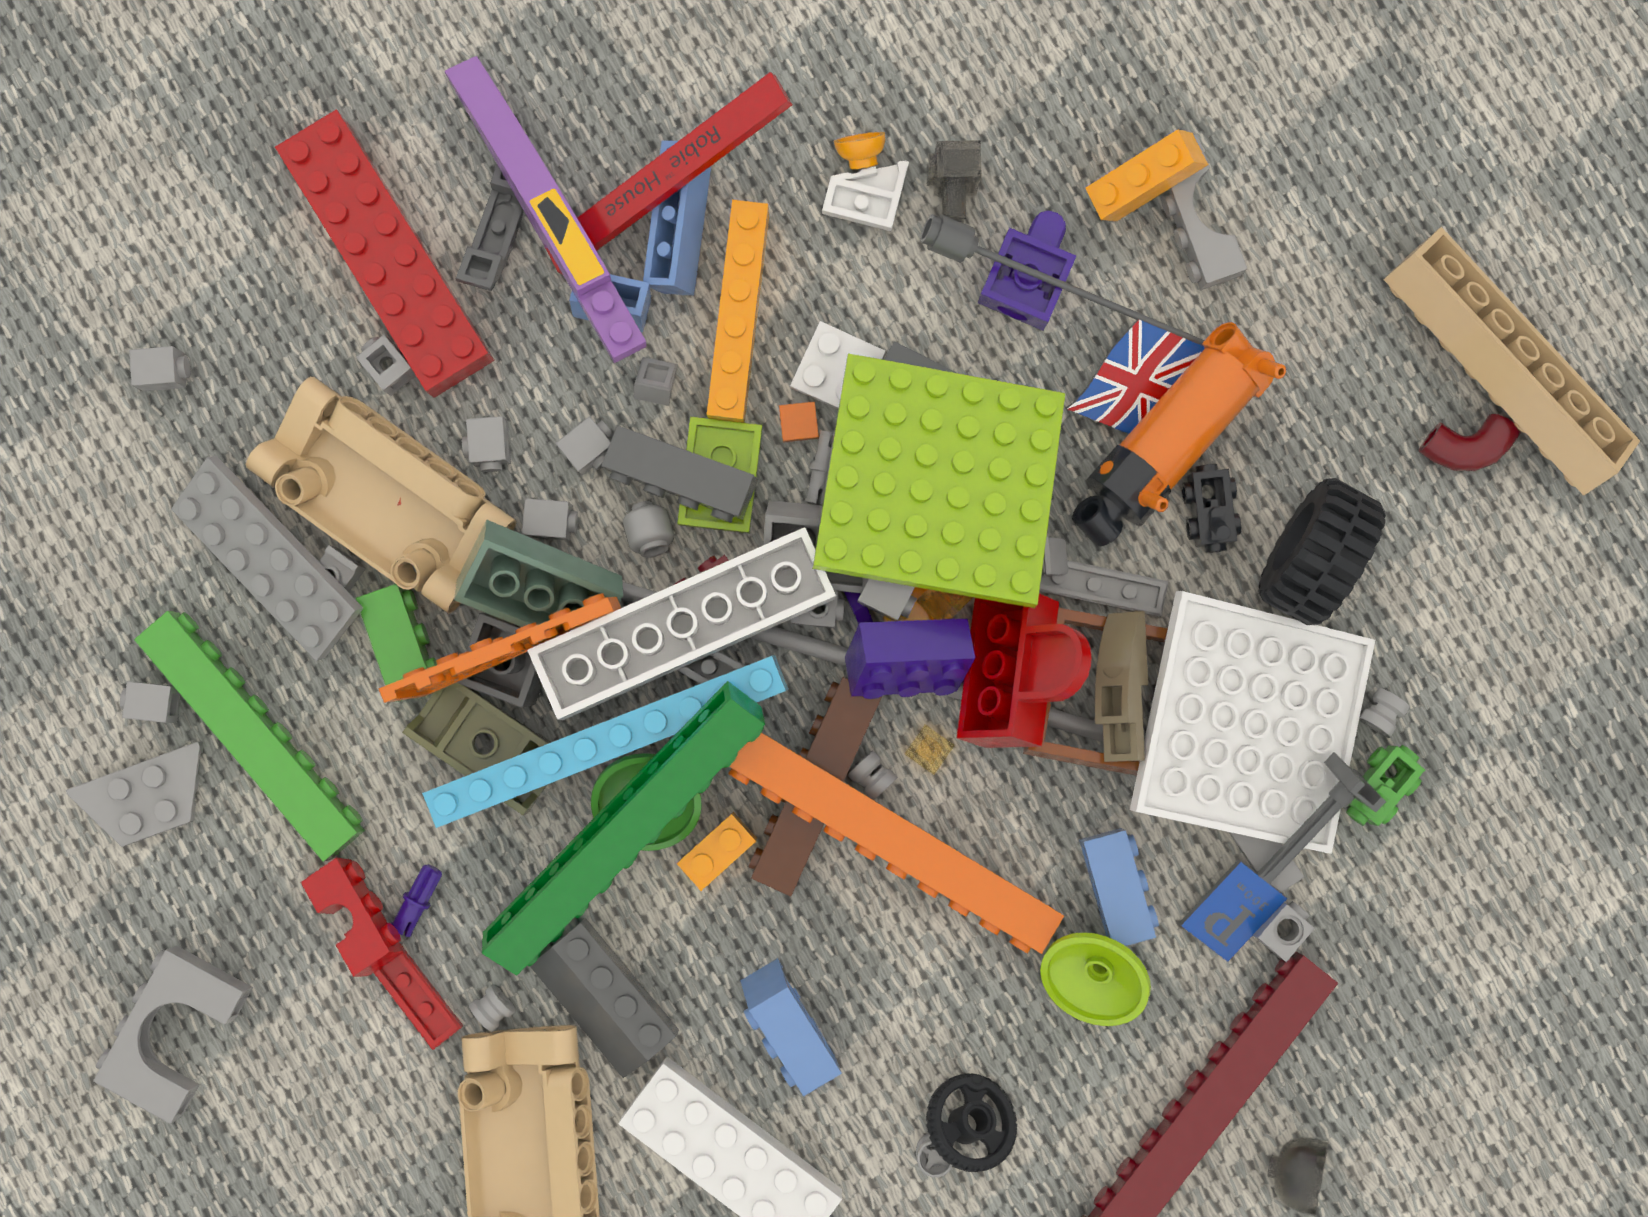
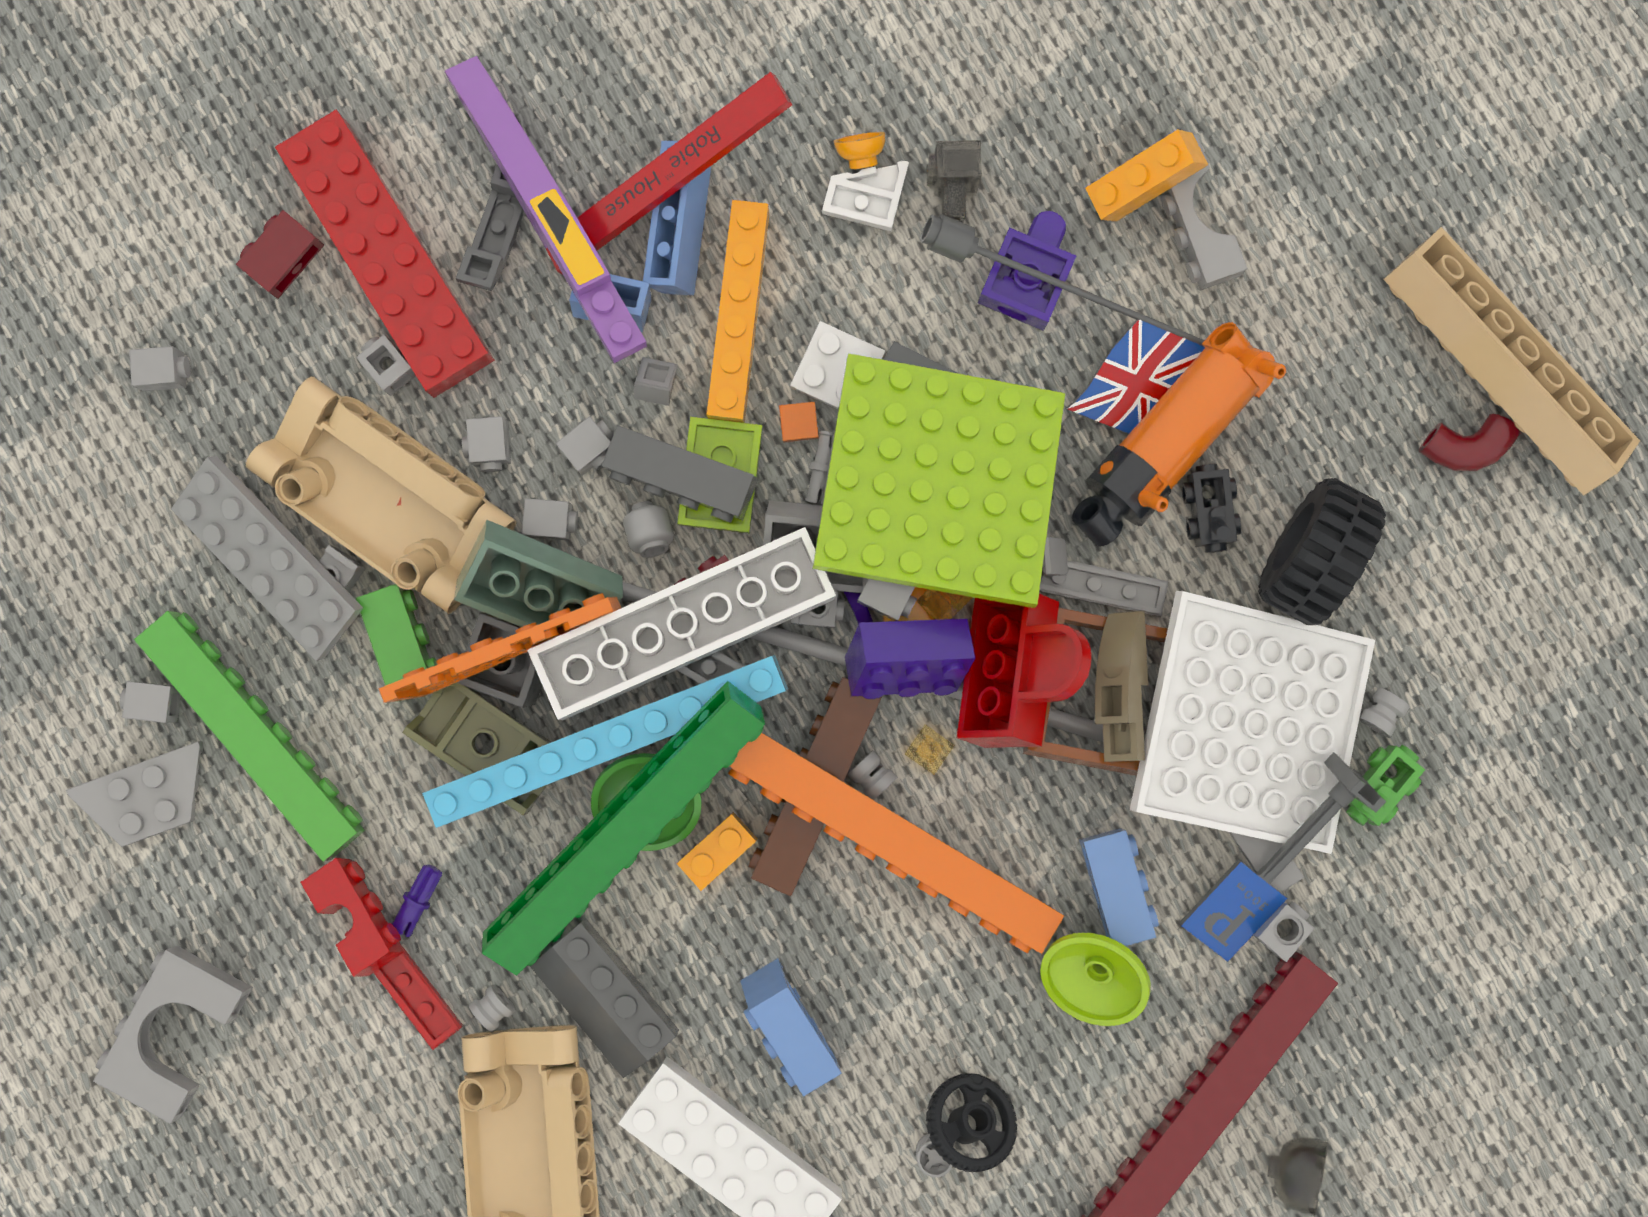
none -> dark red brick [236,210,324,299]

